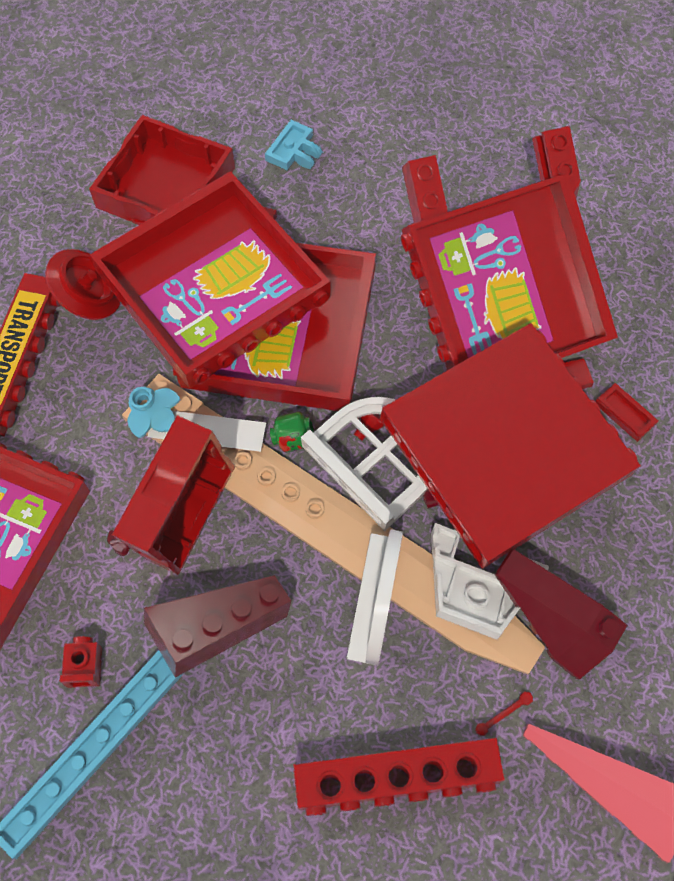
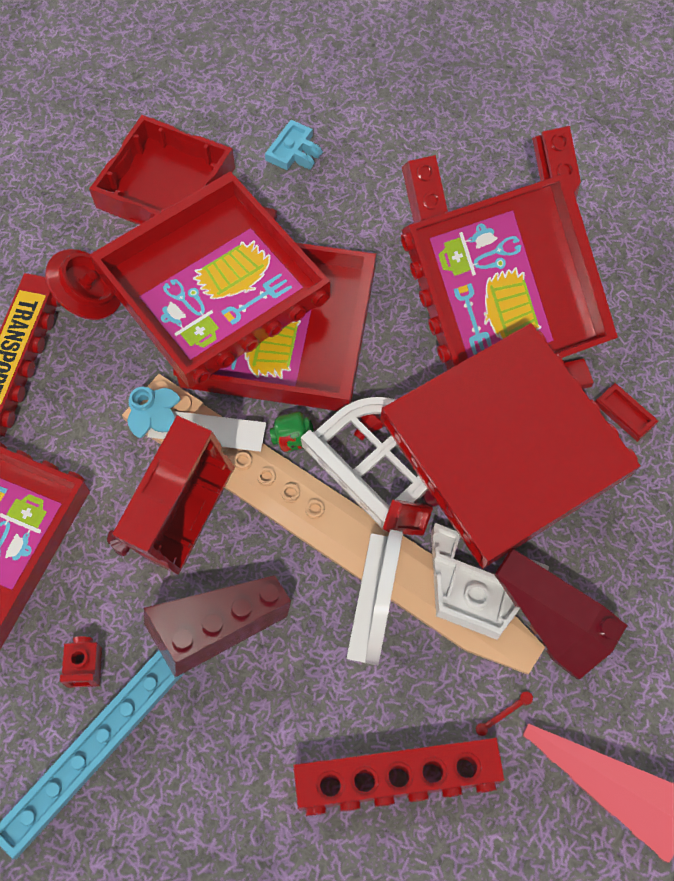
none -> red tile [382,499,433,536]

